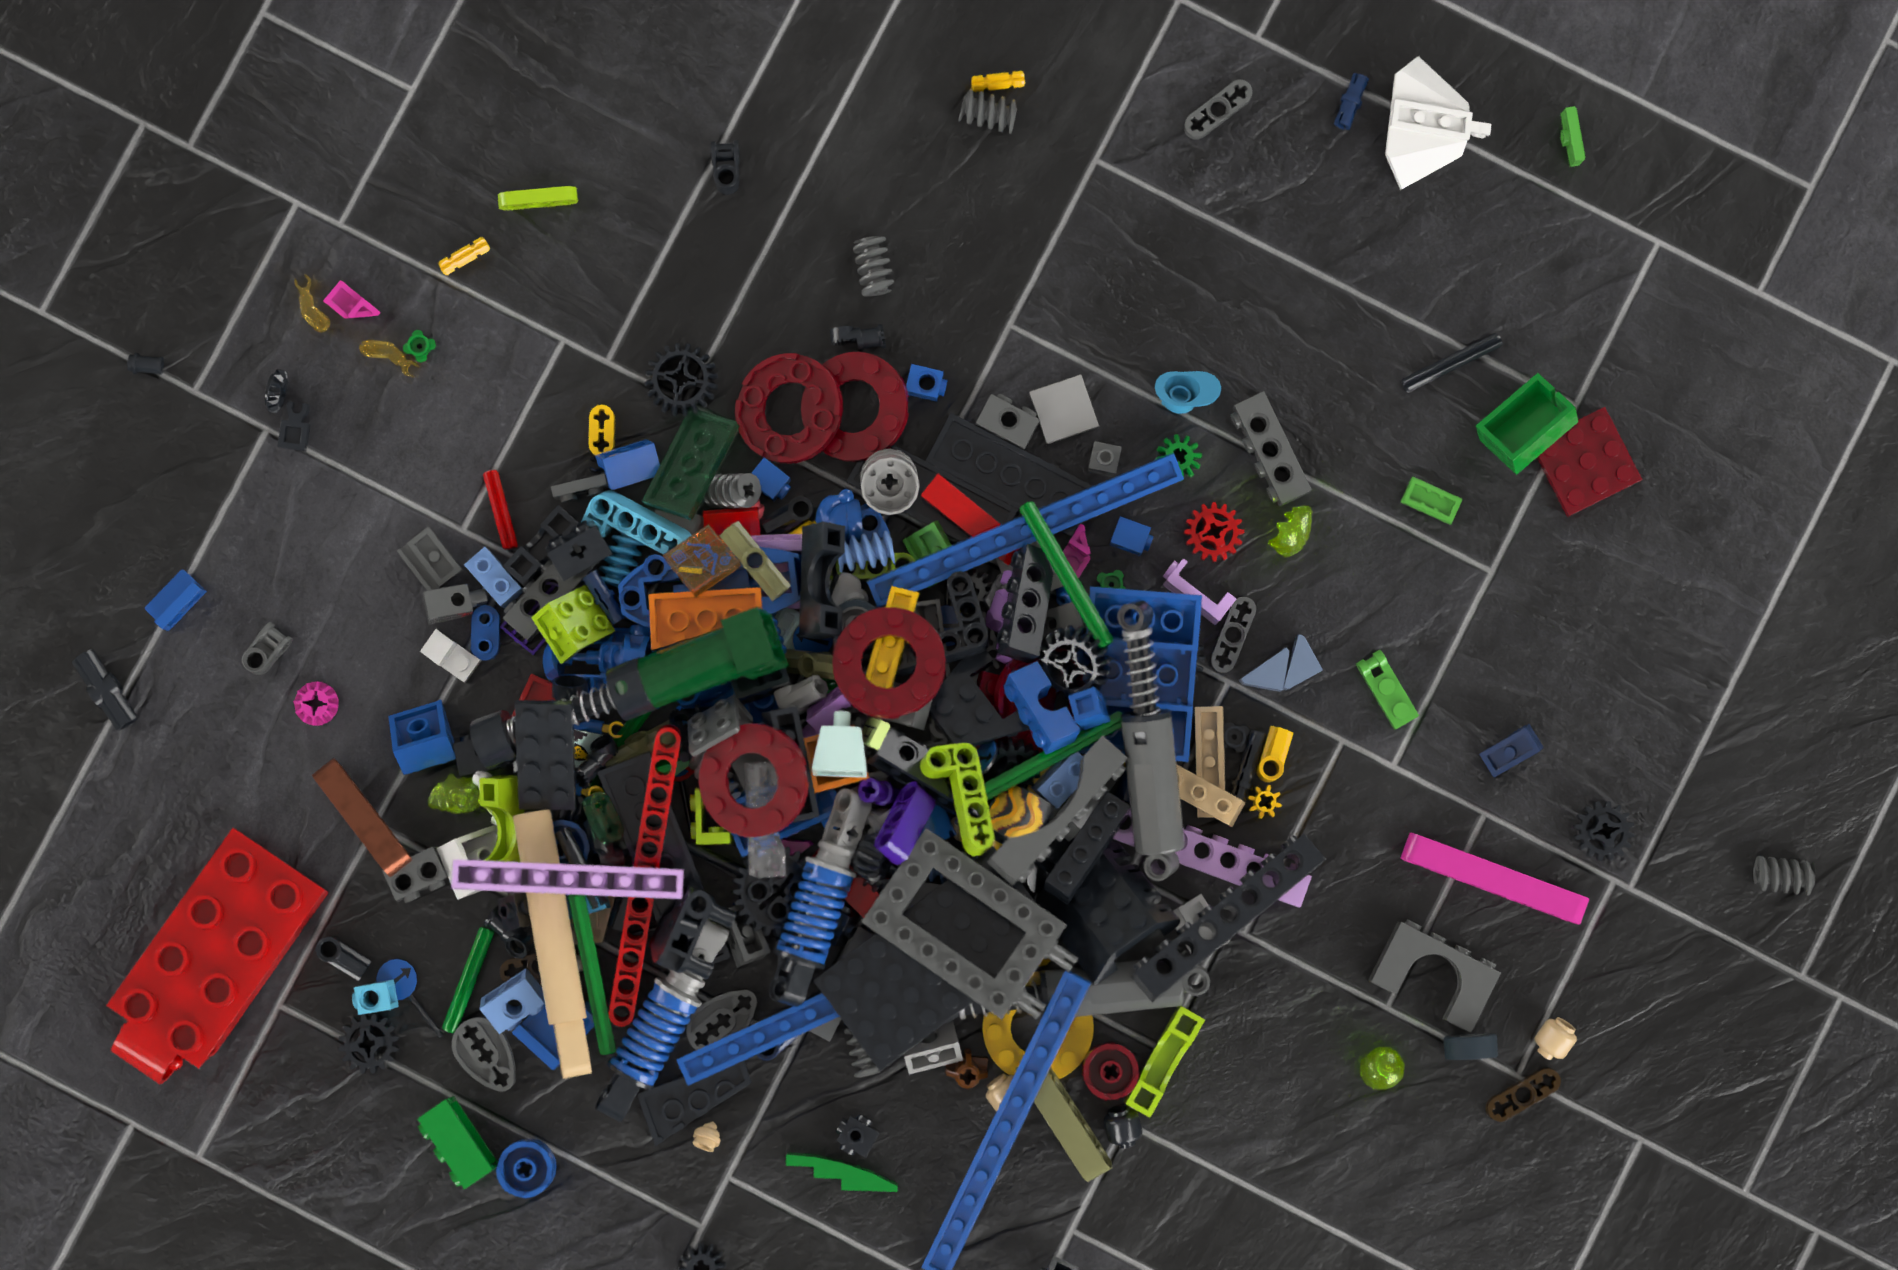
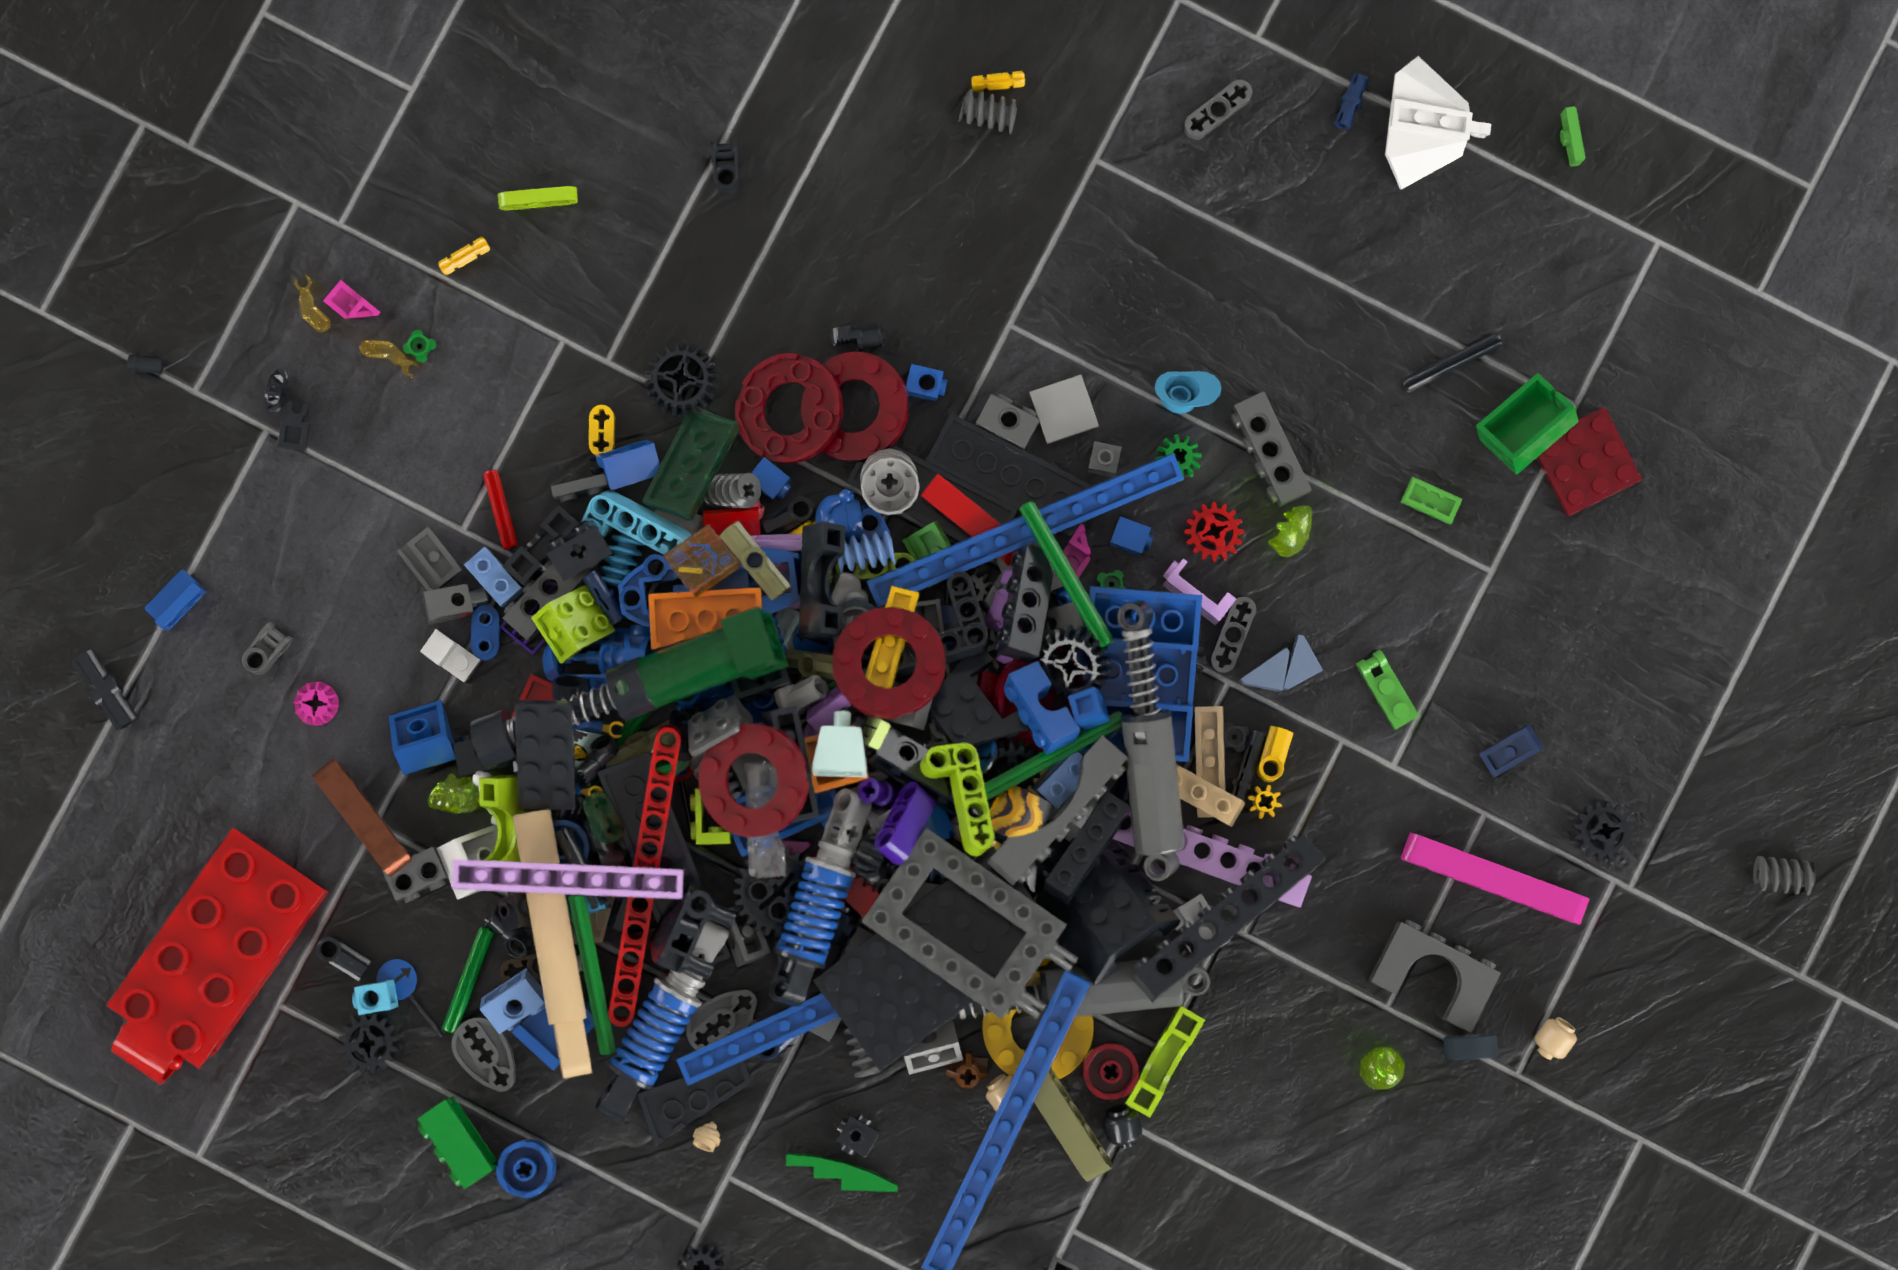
dark grey piece [853,236,894,297] -> none
dark brown beam [1485,1068,1561,1122] -> none

